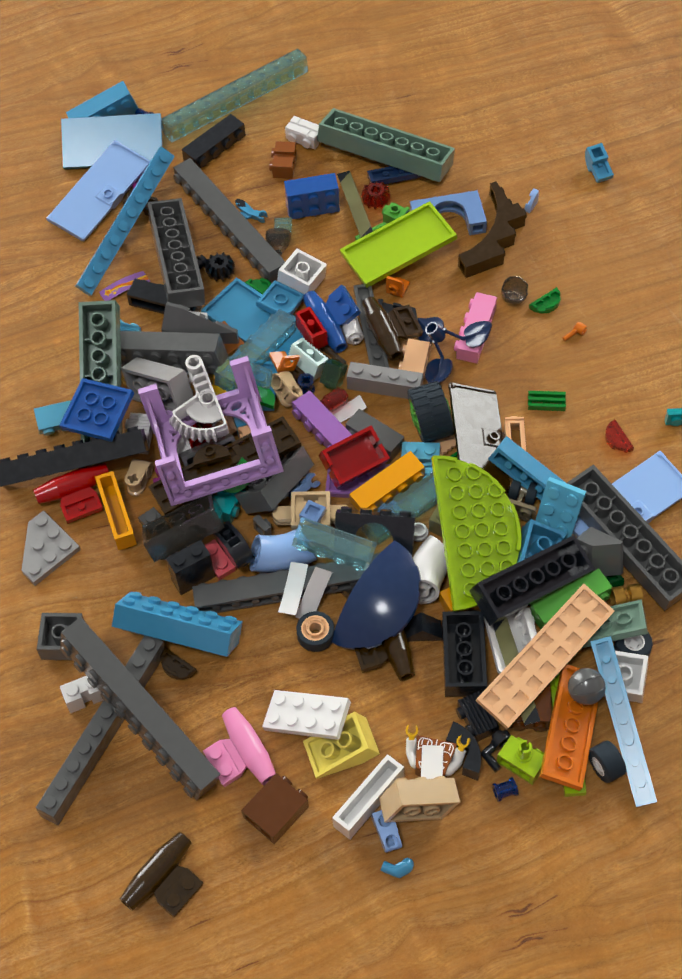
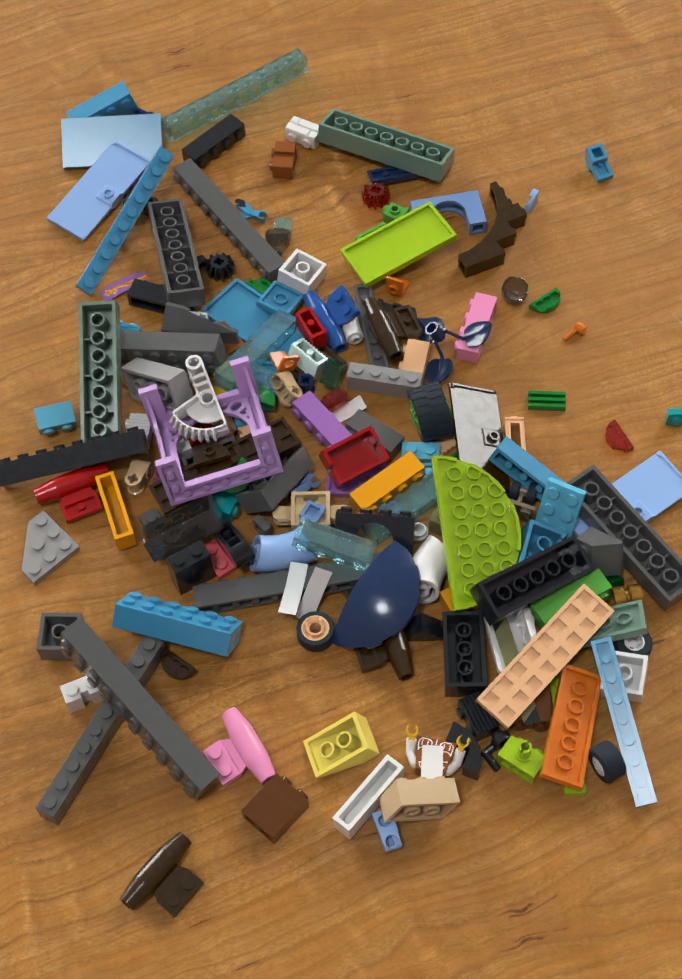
blue plate [59,378,134,442] -> none
white plate [262,690,351,740] -> none
blue brick [284,173,340,219] -> none
olive sticker [337,171,373,238] -> none
dark azure arm [381,858,414,878] -> none
clear blue bush [492,777,519,802] -> none
dark grey piece [568,668,606,705] -> none

